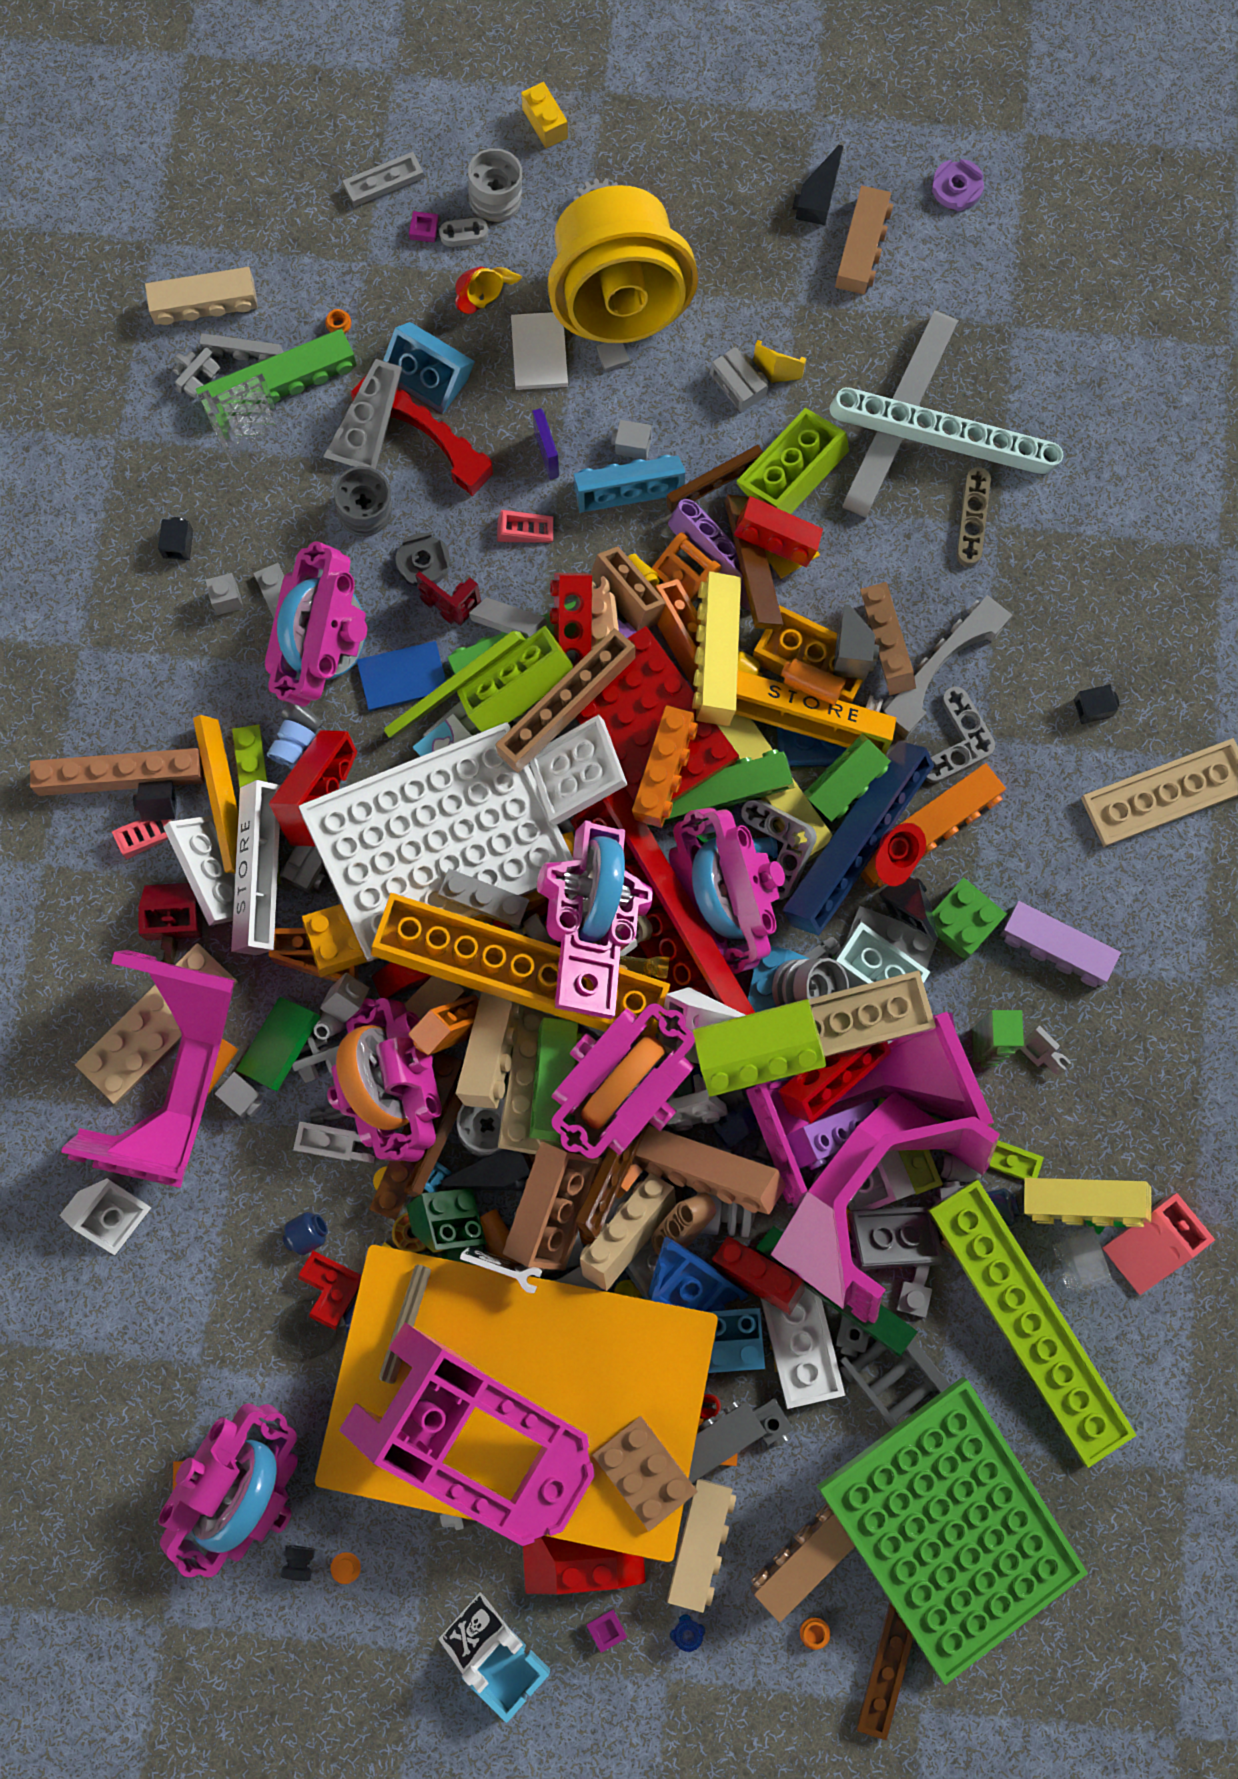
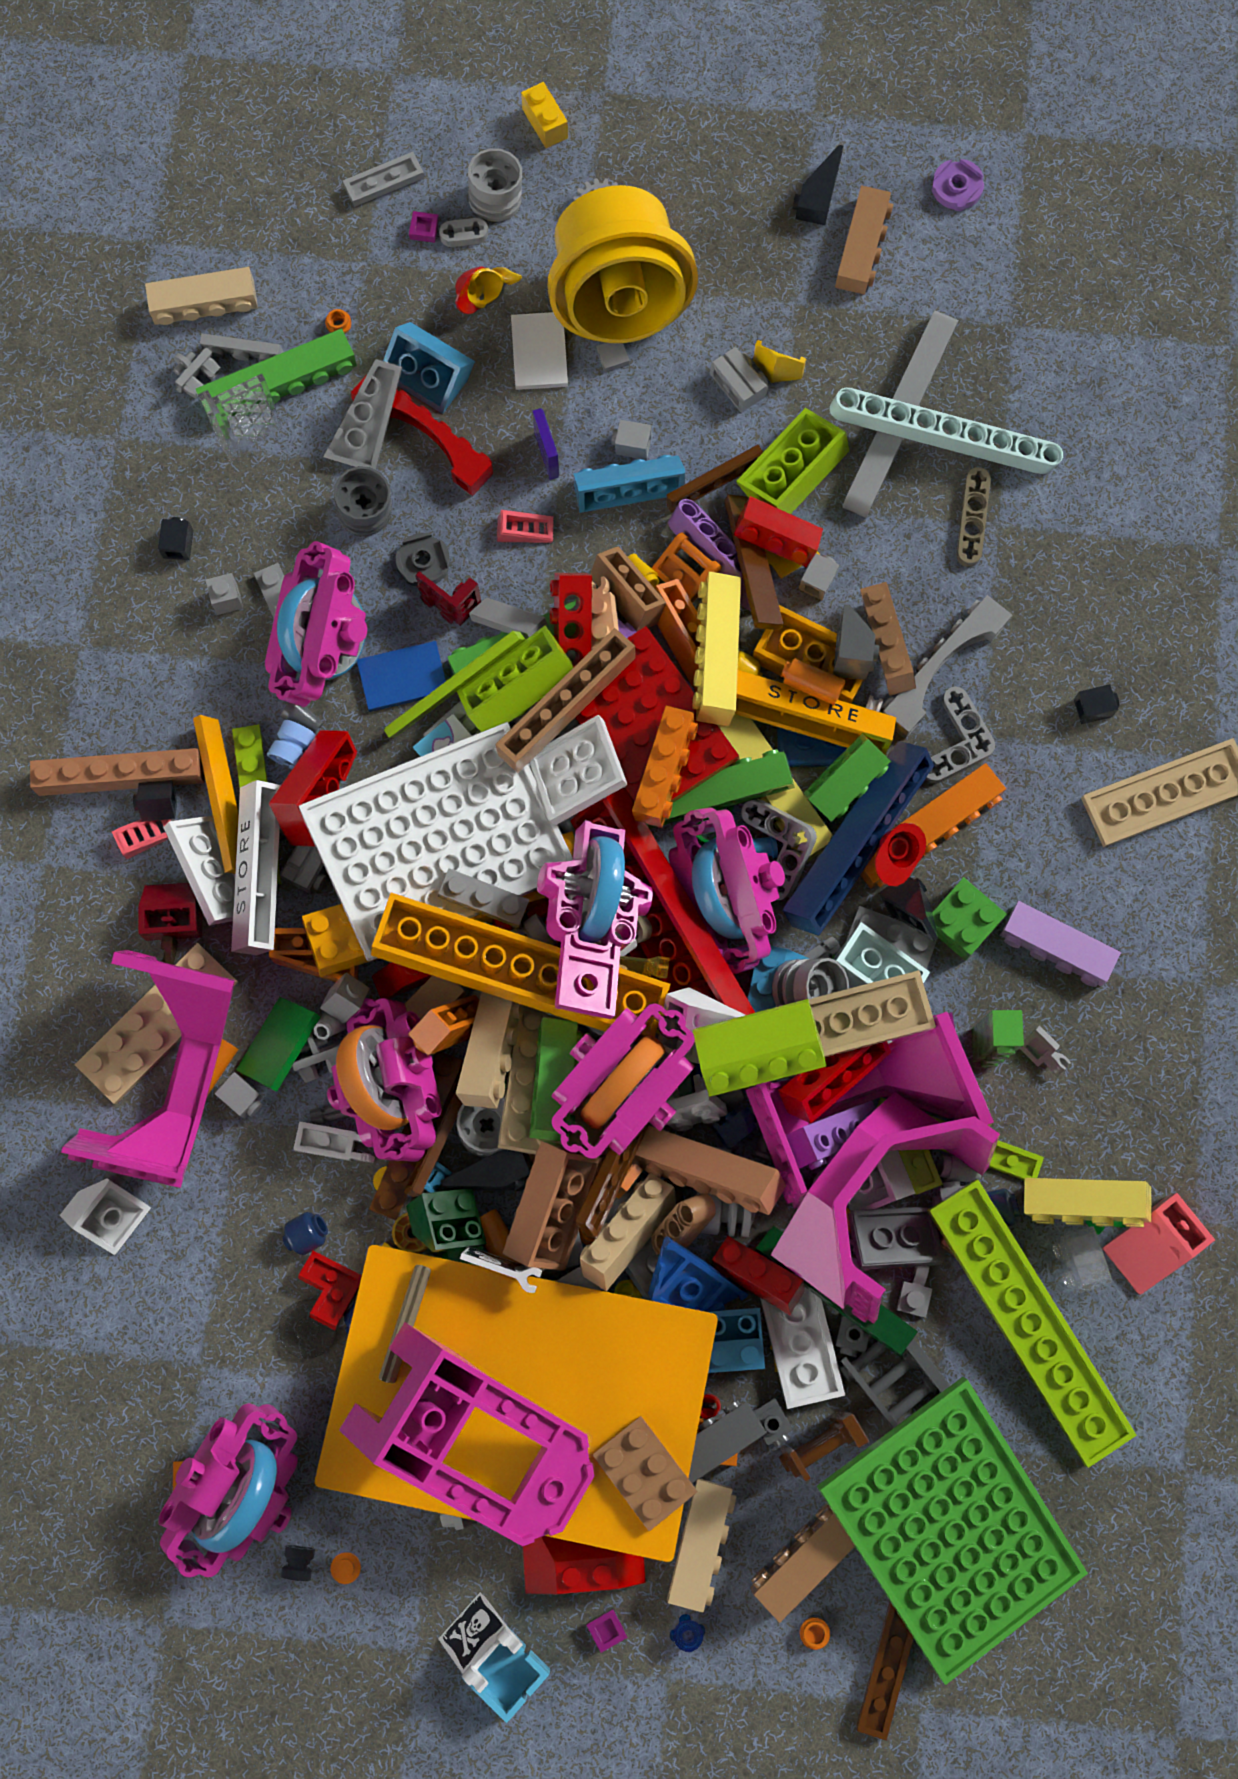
none -> reddish brown fence [778,1410,869,1481]
none -> light grey brick [799,553,840,601]

